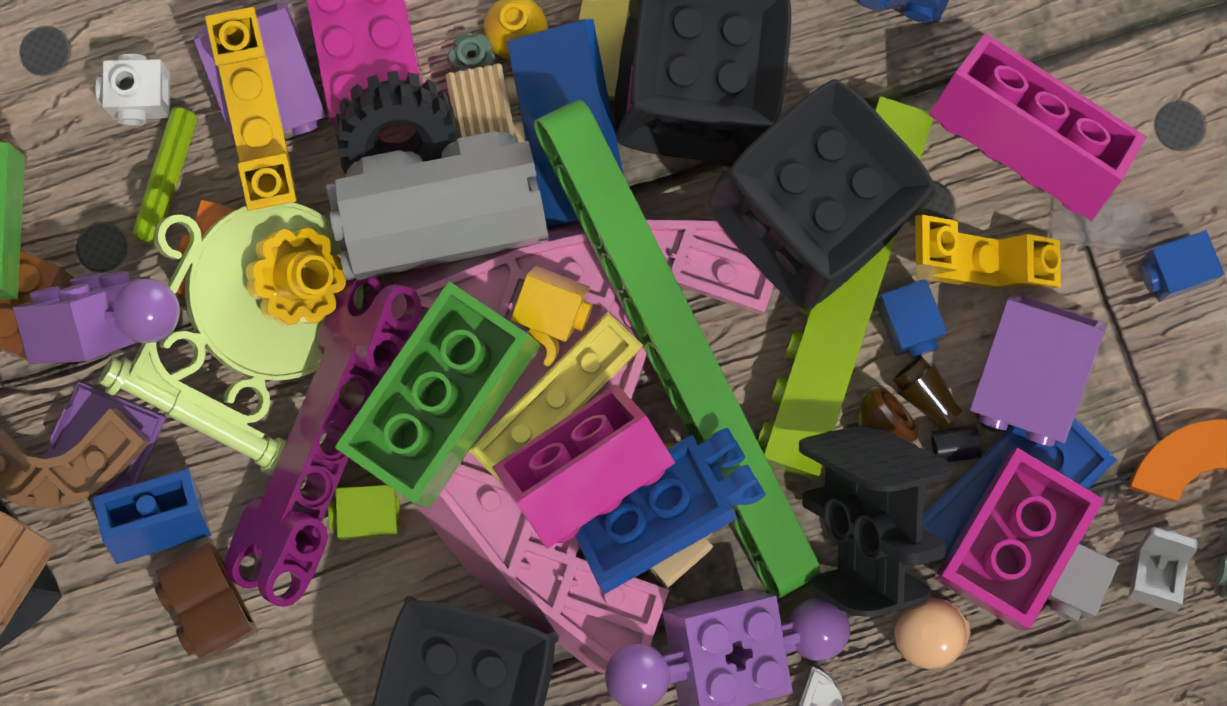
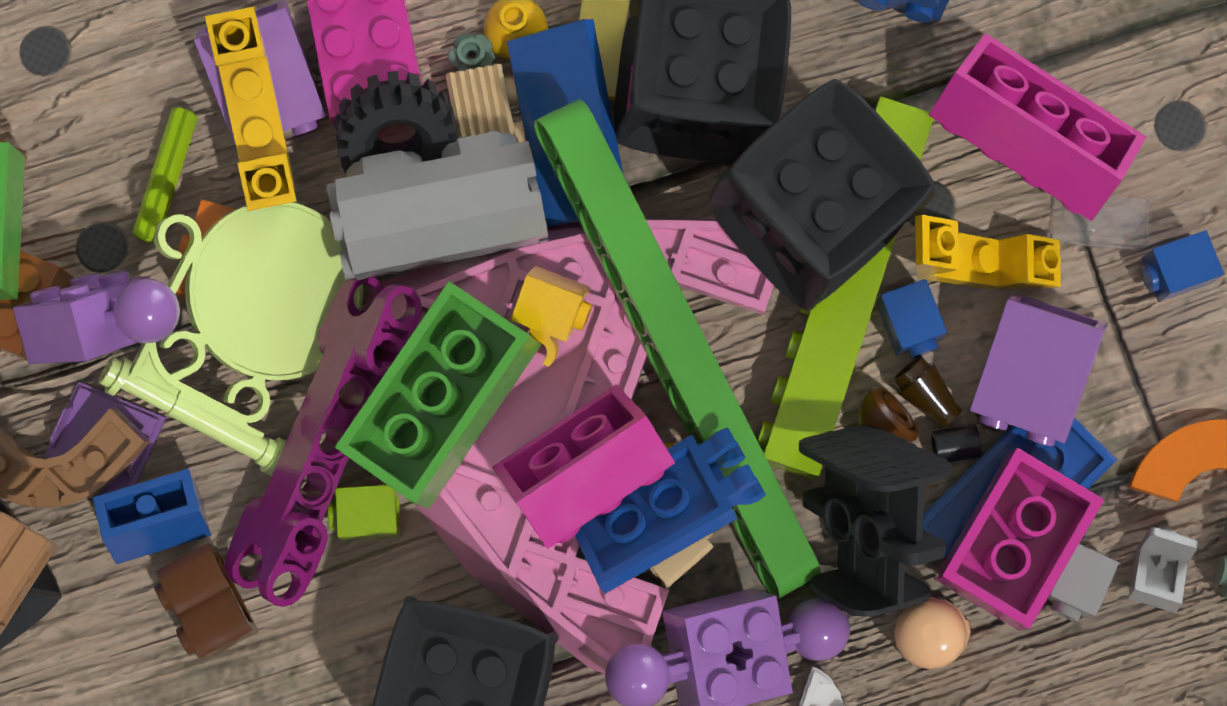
white brick [96,54,170,126] -> none
yellow plant [246,228,346,326] -> none
light yellow tile [469,312,643,487] -> none

